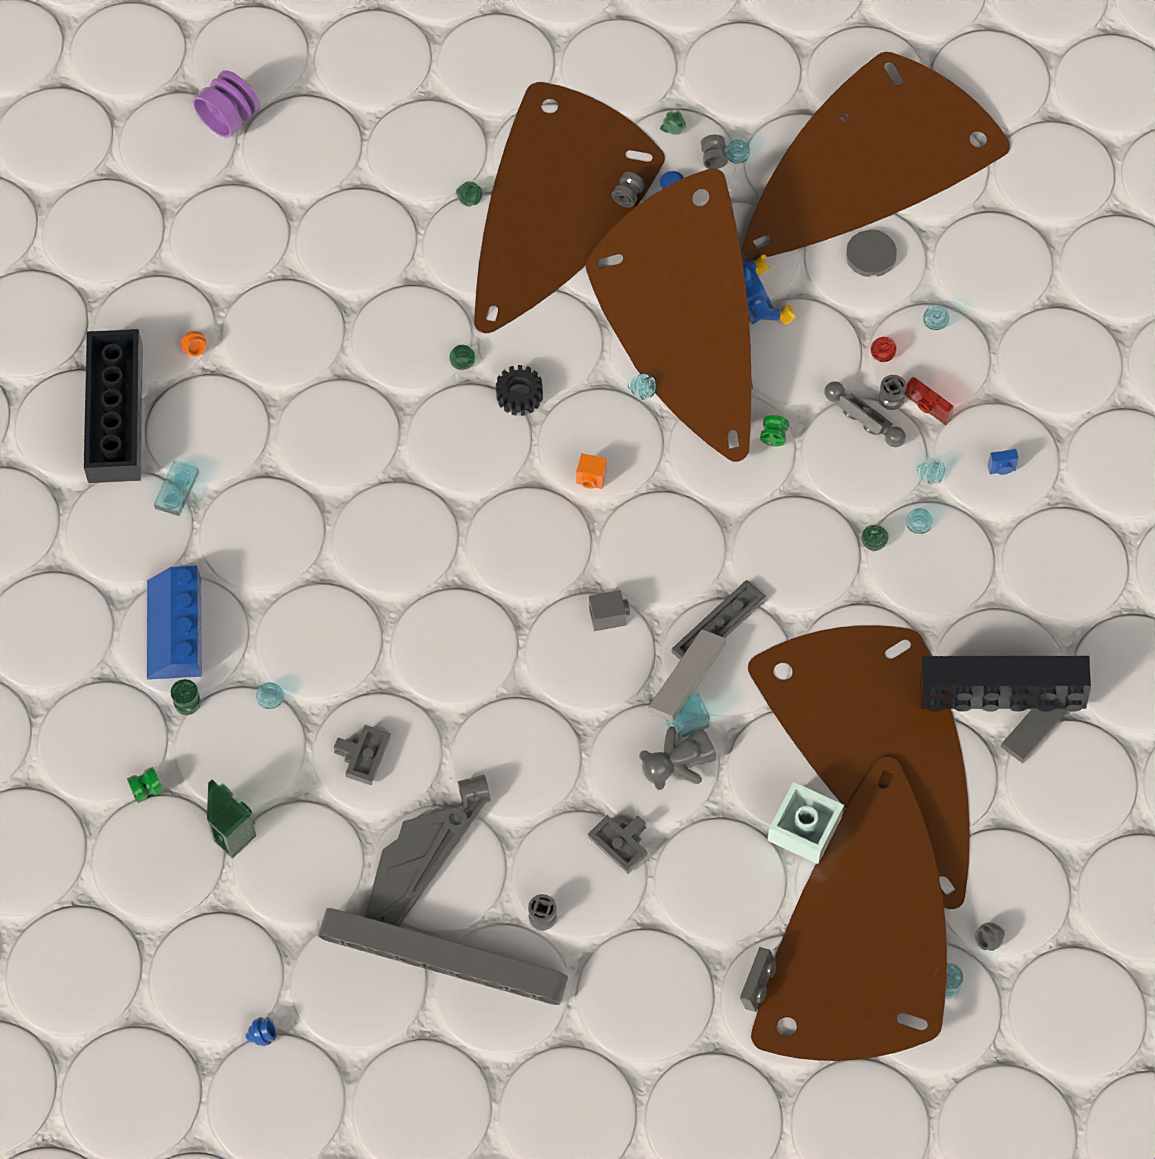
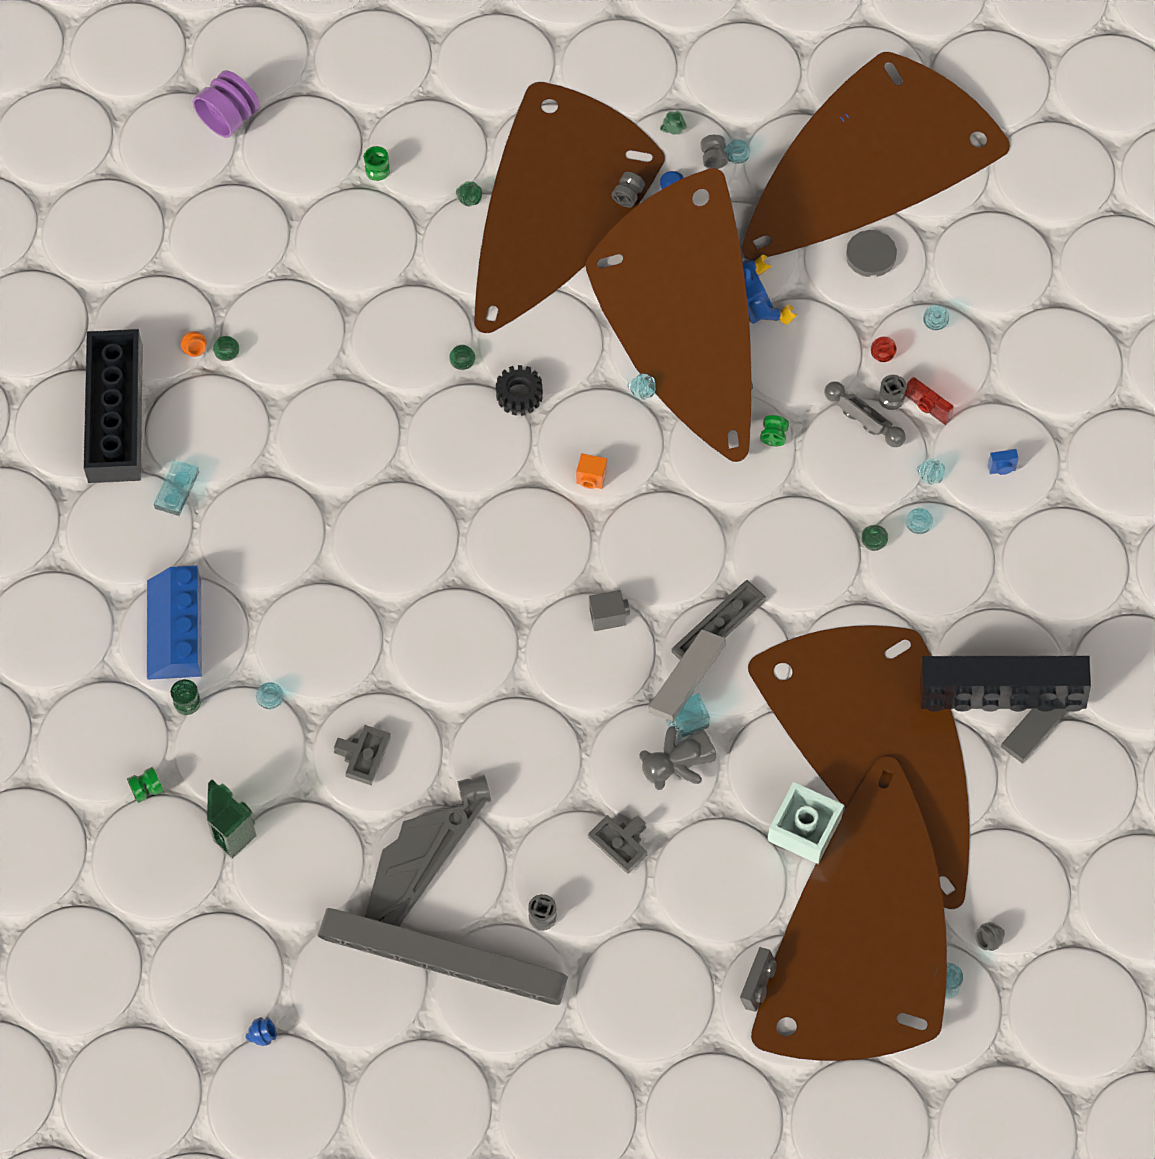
none -> clear green plate [213,336,239,361]
none -> green wheel [363,146,390,181]

